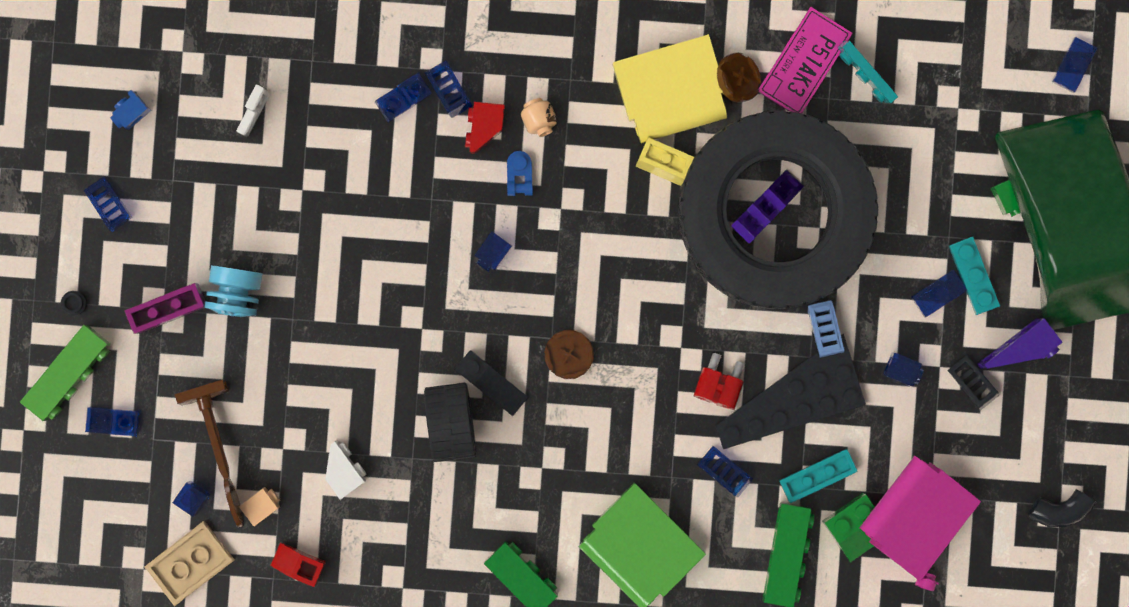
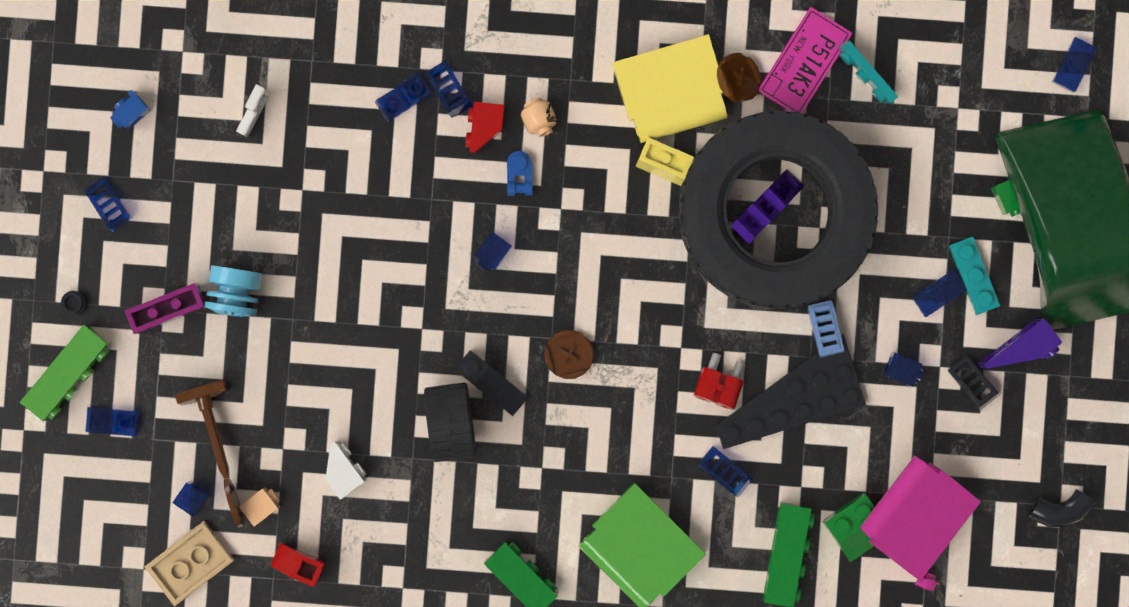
teal plate [779,449,858,503] -> none

